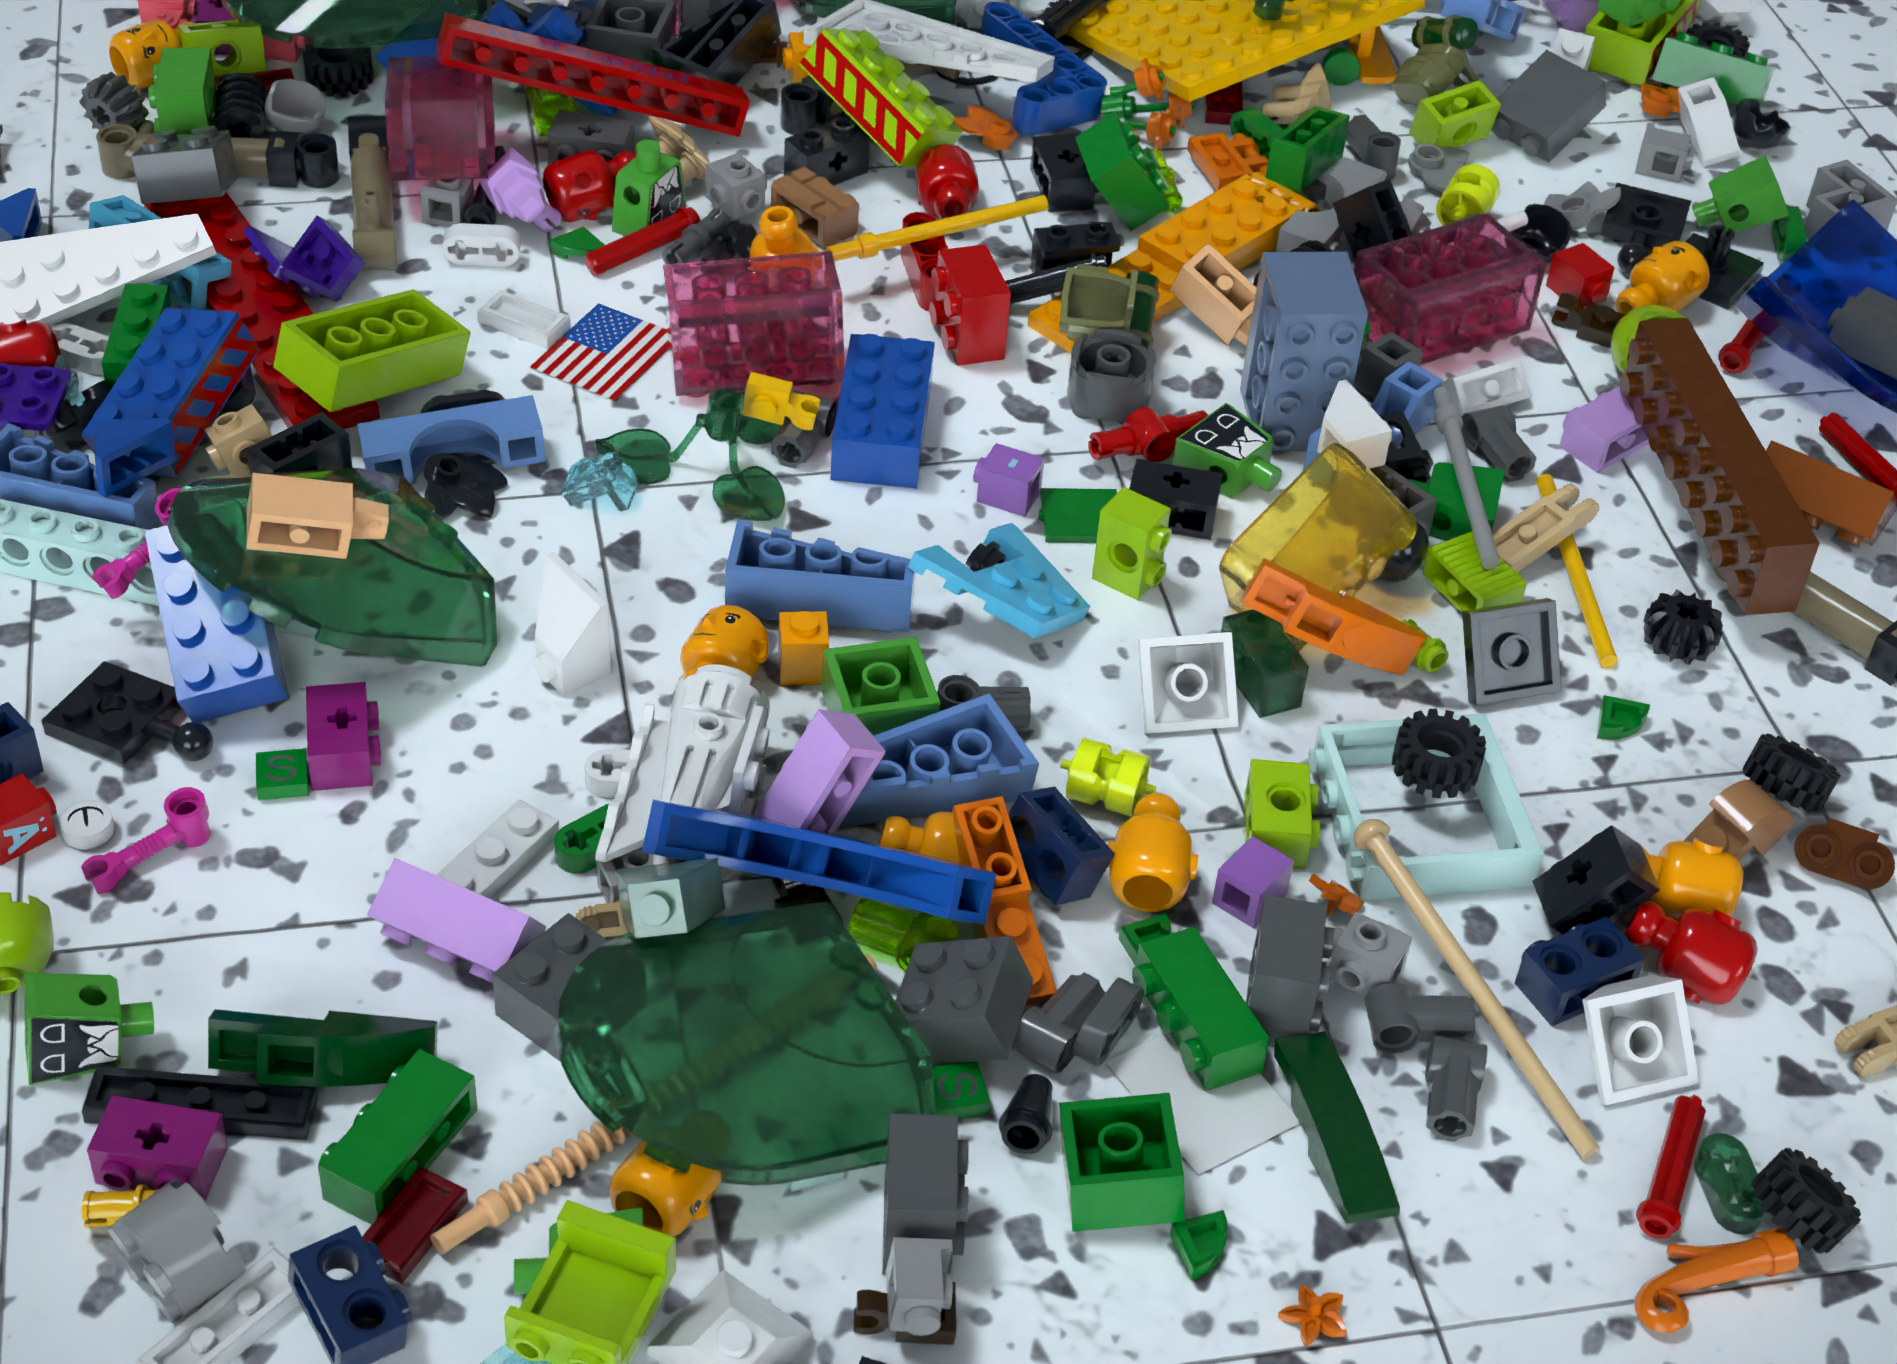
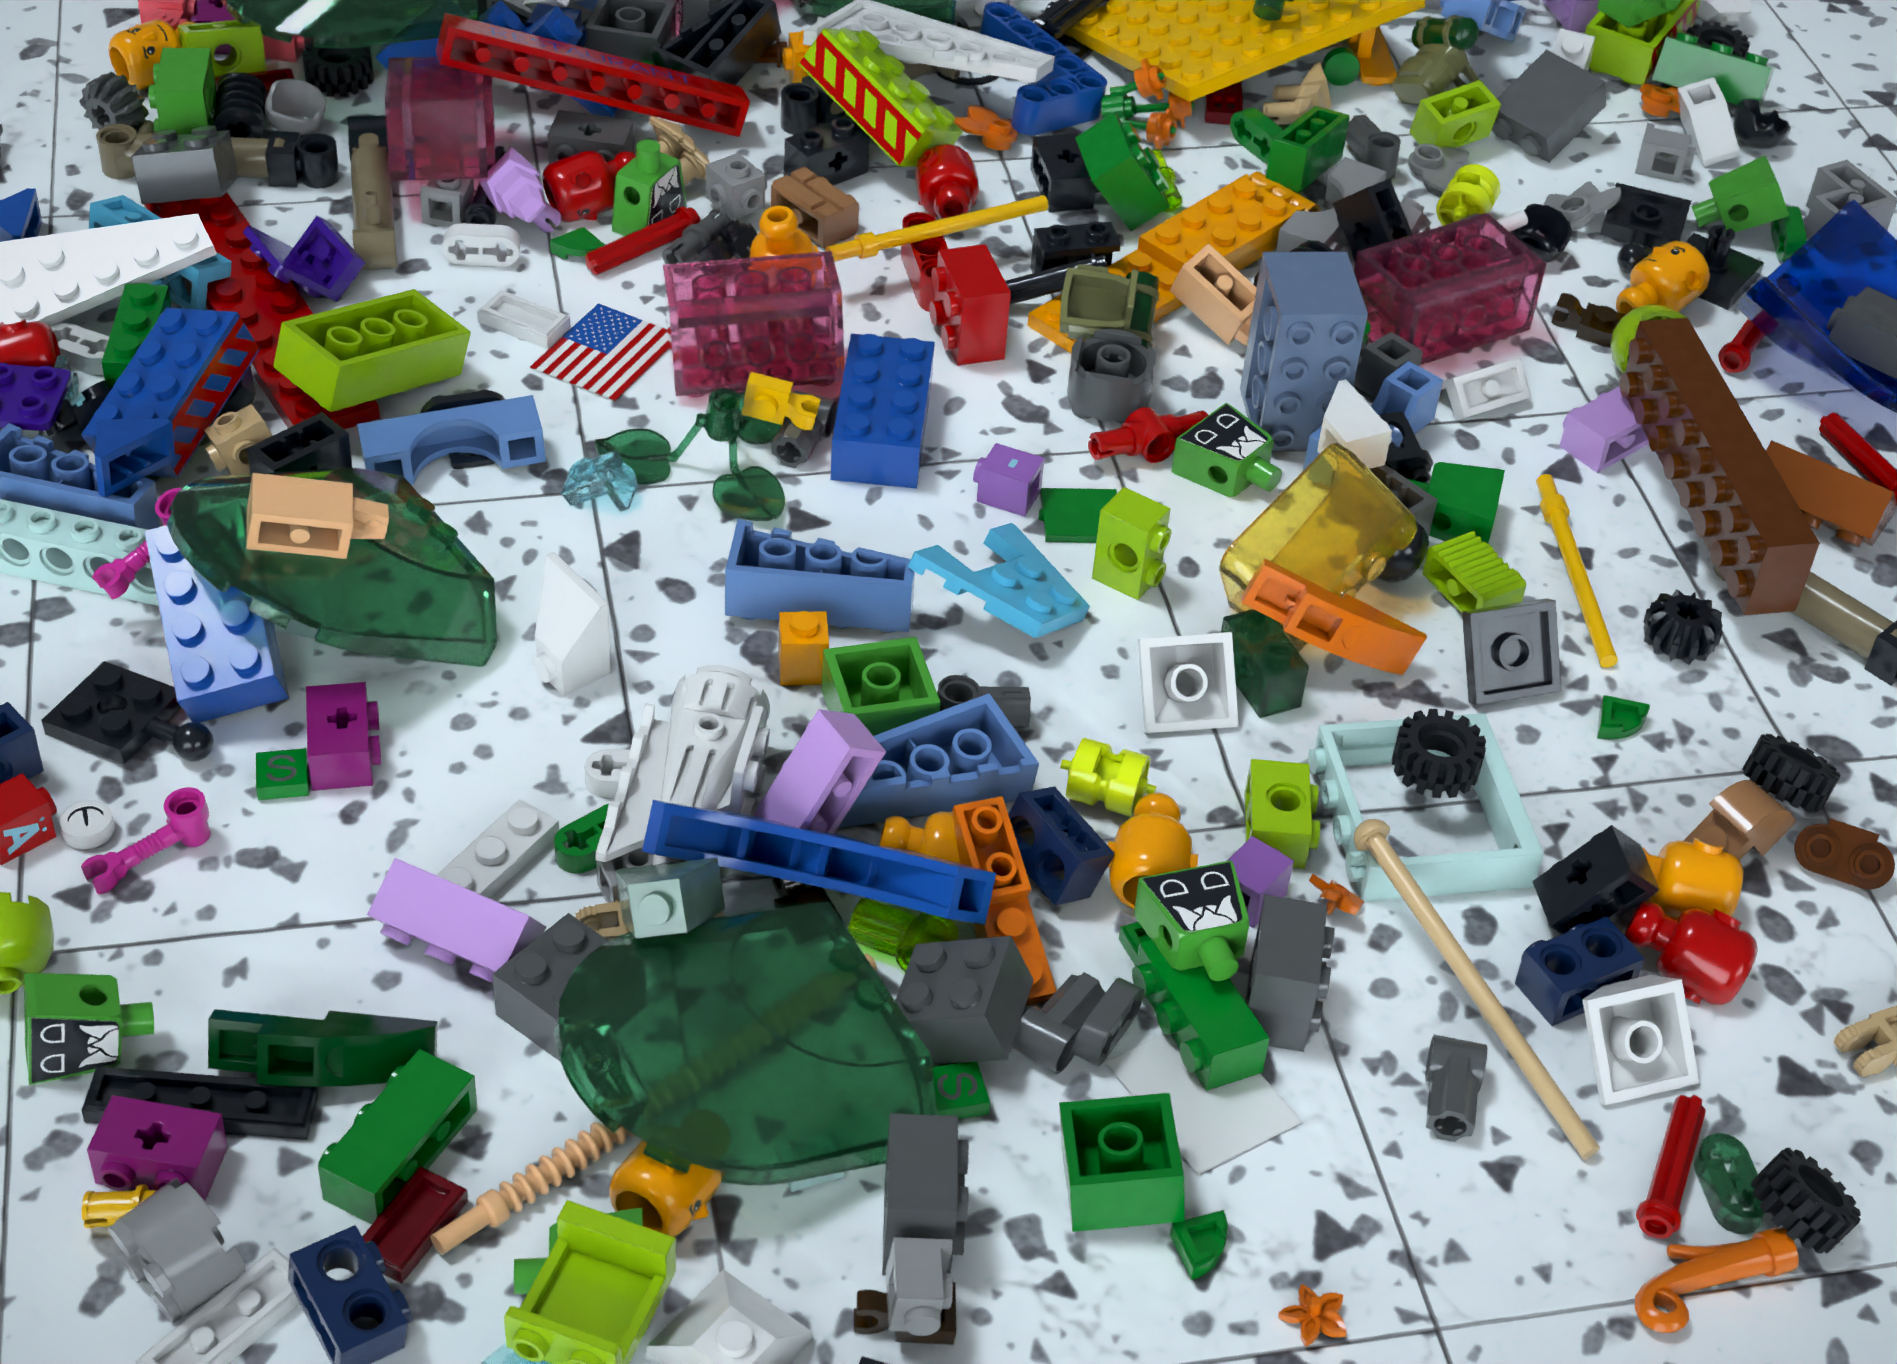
black plate [424,453,508,519] -> none
clear neon green piece [526,85,576,137] -> none
light orange piece [676,604,769,688] -> none
black plate [965,541,1006,572] -> none
black cone [999,1074,1053,1154] -> none
black brick [1129,459,1223,540] -> none
orange plate [1187,132,1268,190] -> none
dark green slope [1274,1031,1400,1224] -> none
light grey brick [1329,911,1412,996] -> none
dark grey piece [1365,983,1476,1054] -> none
lime pin [1401,619,1449,673] -> none
light grey bar [1433,386,1500,570] -> none
dark grey piece [1461,405,1537,482] -> none
tan hinge [1492,483,1600,572] -> none
red brick [1546,243,1615,308] -> none
none -> torso [1134,860,1249,981]

